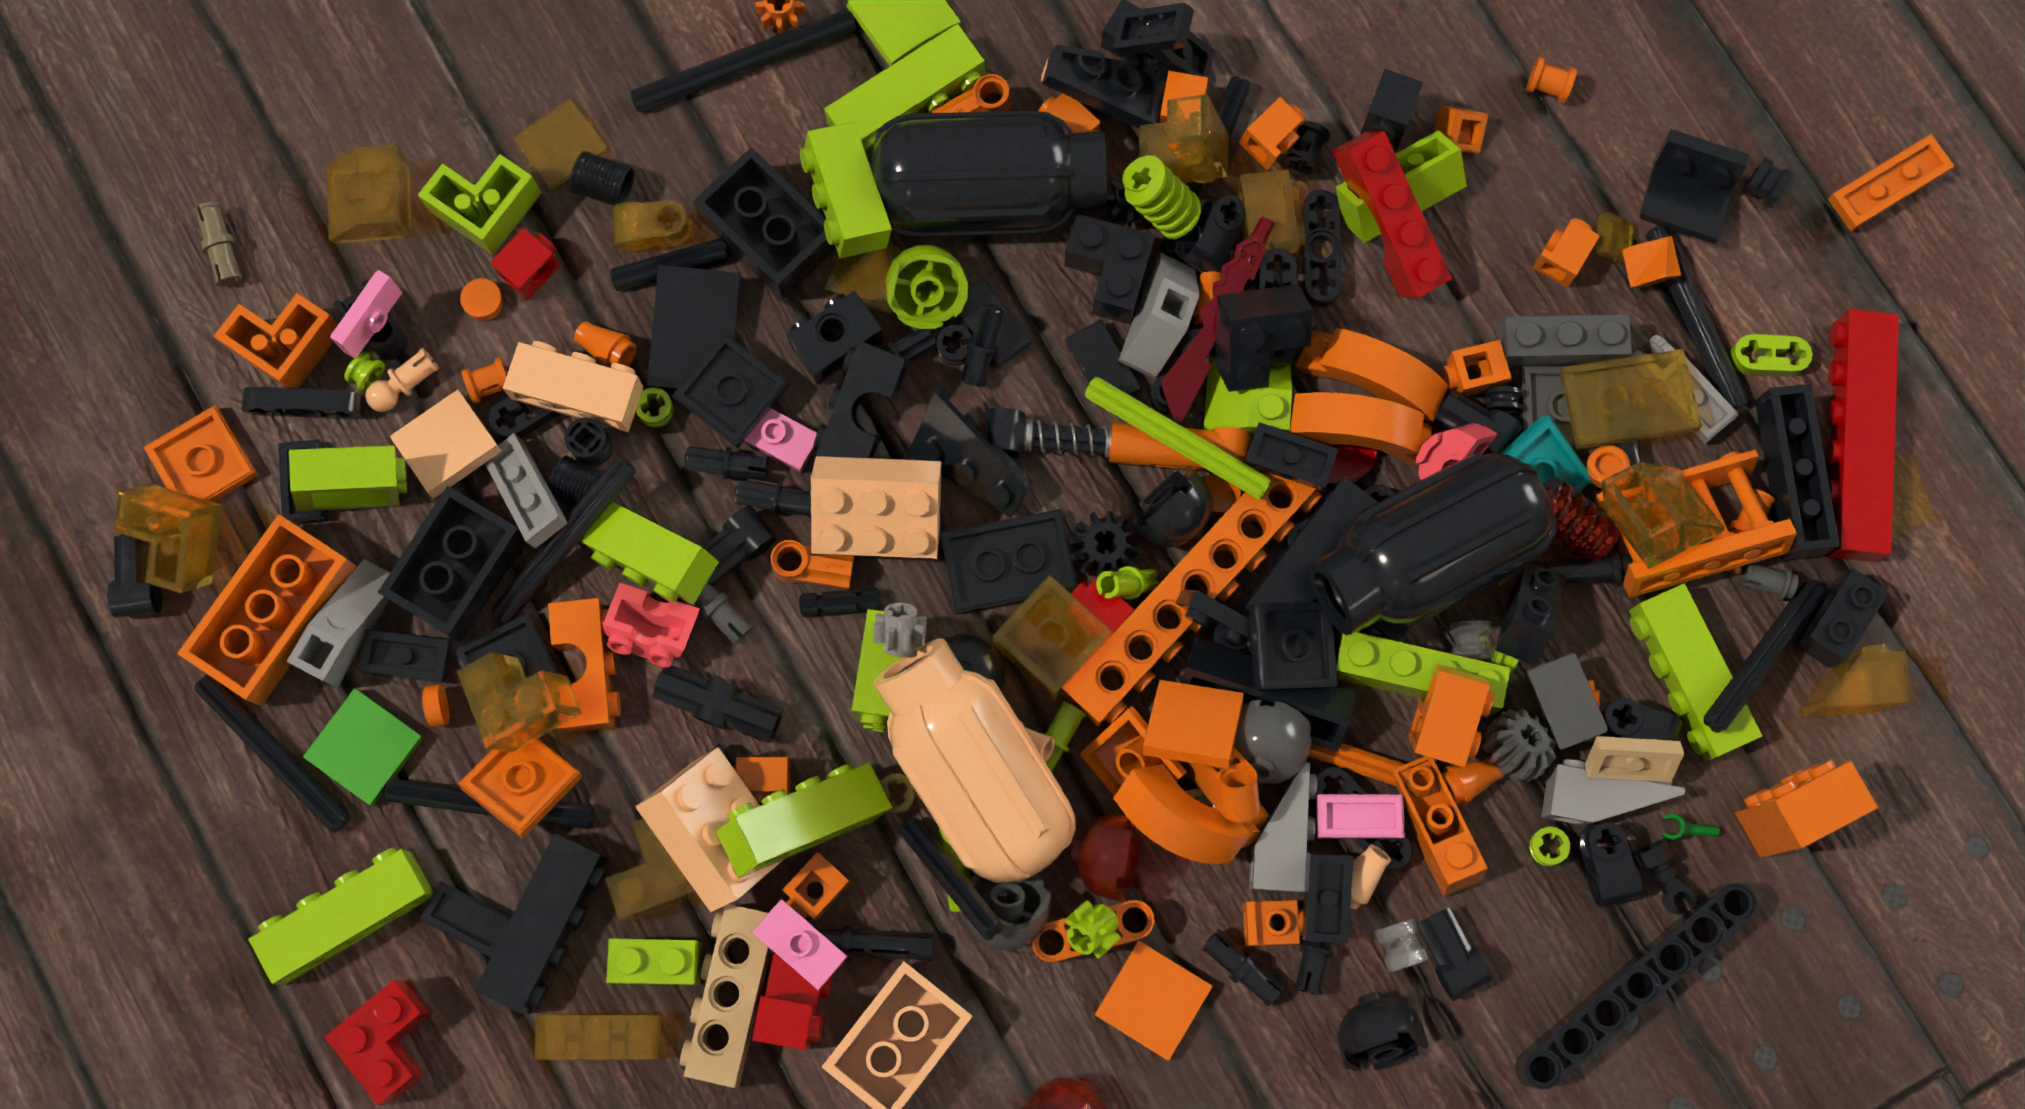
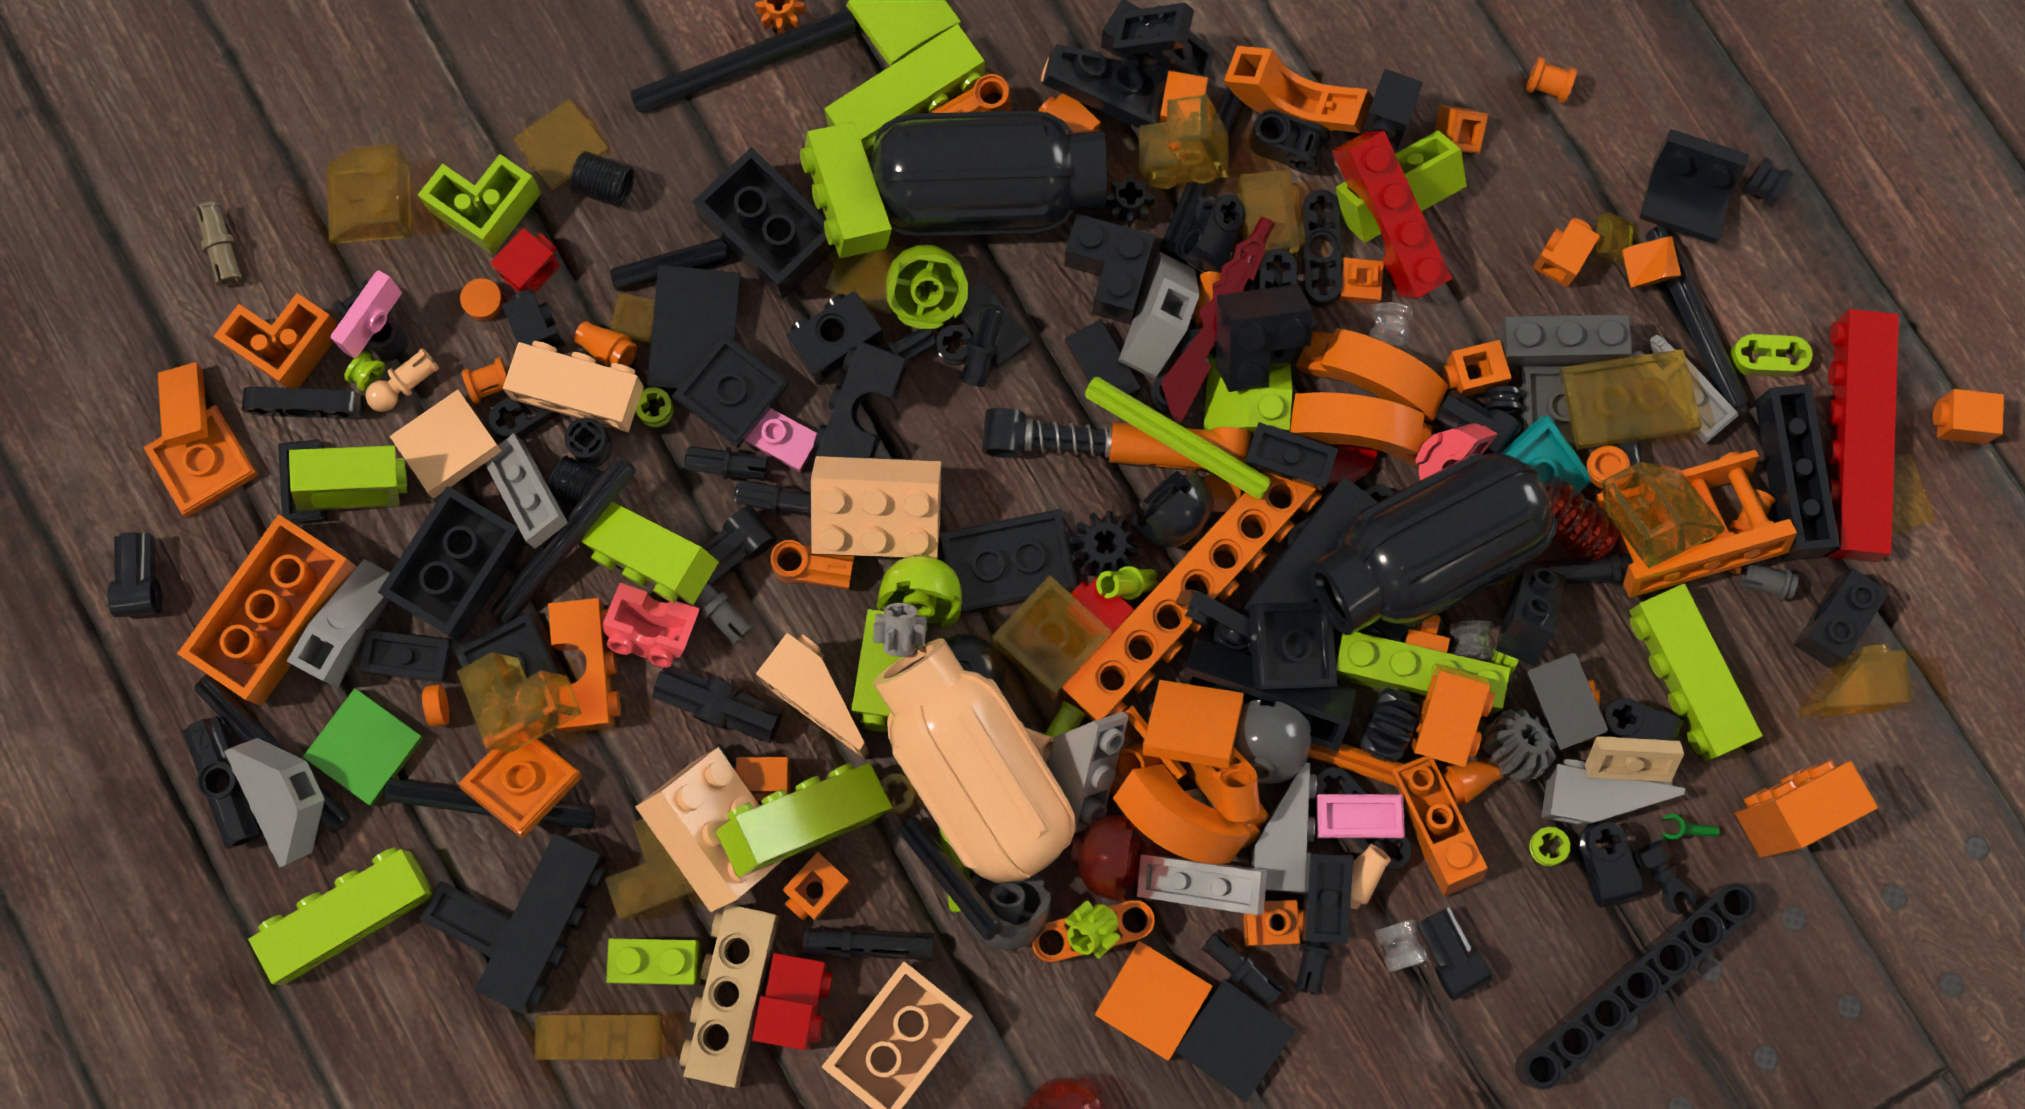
clear yellow brick [114,484,222,593] -> none
red brick [324,979,433,1106] -> none
clear yellow piece [613,200,693,252] -> none
bright pink plate [752,899,848,990] -> none
black axle [799,587,881,618] -> none
black wing [907,385,1032,518] -> none
lime piece [1122,155,1201,239] -> none
orange brick [1239,97,1305,171] -> none
black cylinder [1338,992,1429,1071] -> none
black axle [1703,579,1826,733] -> none
orange plate [1828,134,1955,231] -> none
none -> orange tile [158,362,208,448]
none -> black piece [182,716,264,849]
none -> light grey slope [224,738,325,868]
none -> black brick [502,290,565,348]
none -> clear yellow tile [609,293,655,343]
none -> light nougat slope [756,633,870,759]
none -> lime cylinder [877,555,962,631]
none -> light grey slope [1048,712,1129,834]
none -> light grey plate [1137,853,1267,915]
none -> black tile [1175,979,1295,1102]
none -> orange arch [1224,46,1373,134]
none -> orange tile [1338,257,1384,305]
none -> black gear [1360,687,1421,763]
none -> clear wheel [1370,302,1413,346]
none -> orange tile [1400,615,1450,653]
none -> orange brick [1932,389,2004,444]

